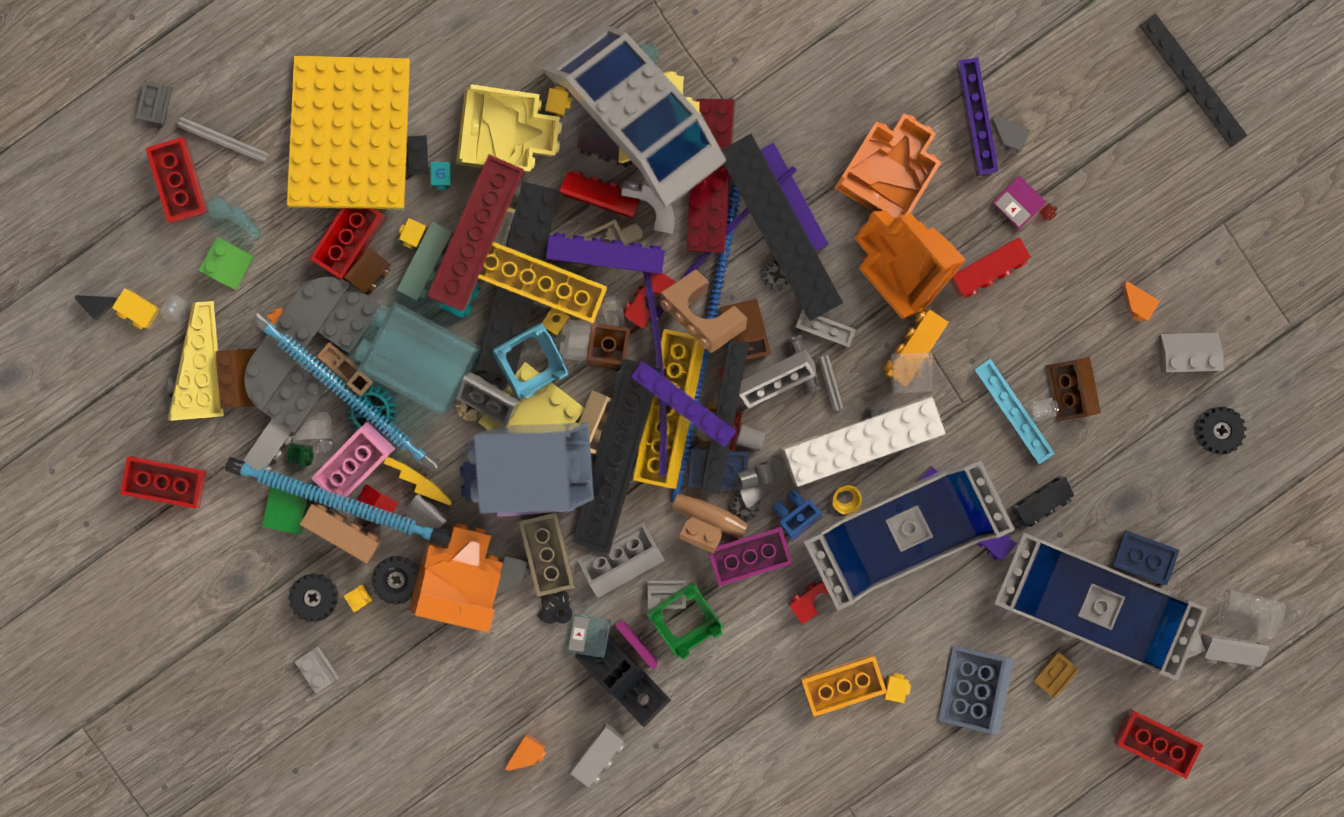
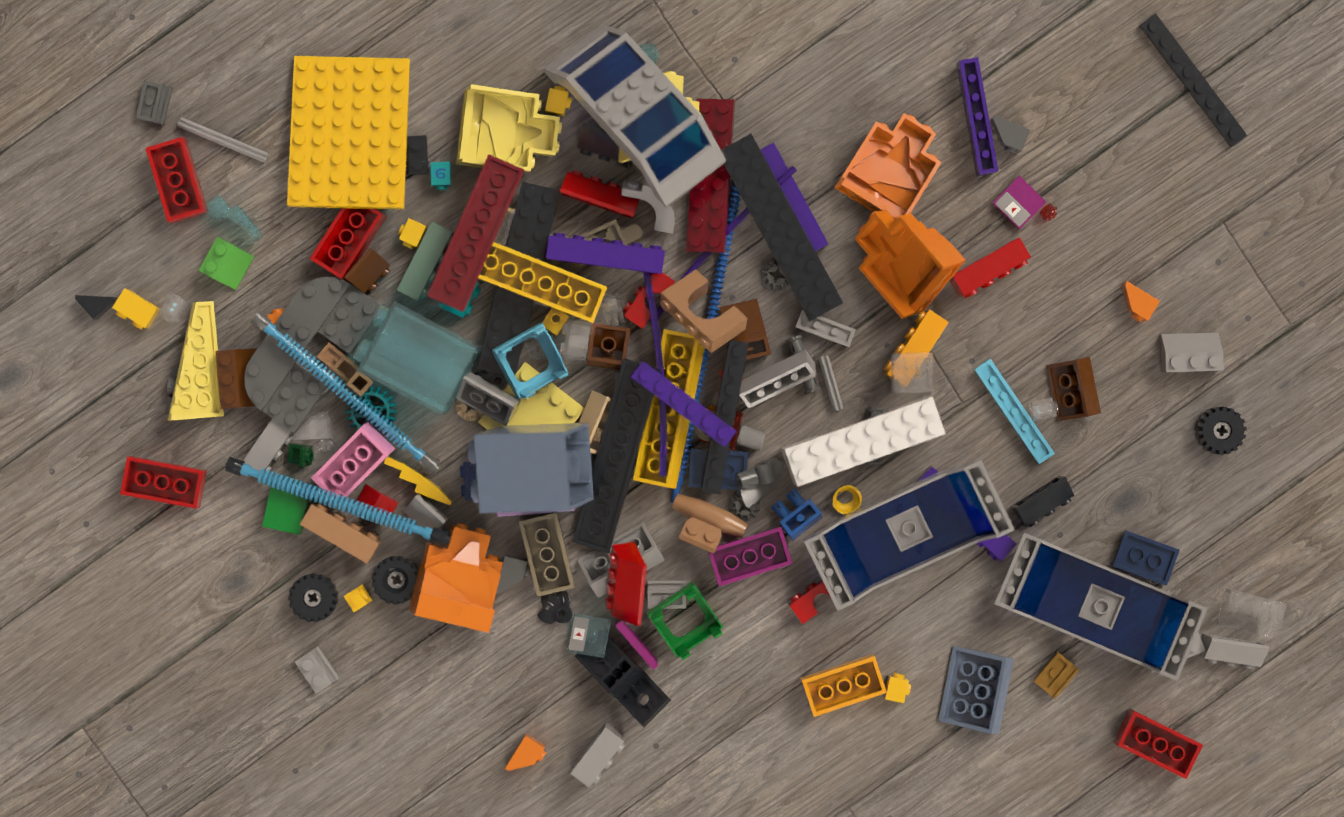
none -> red slope [605,542,647,626]

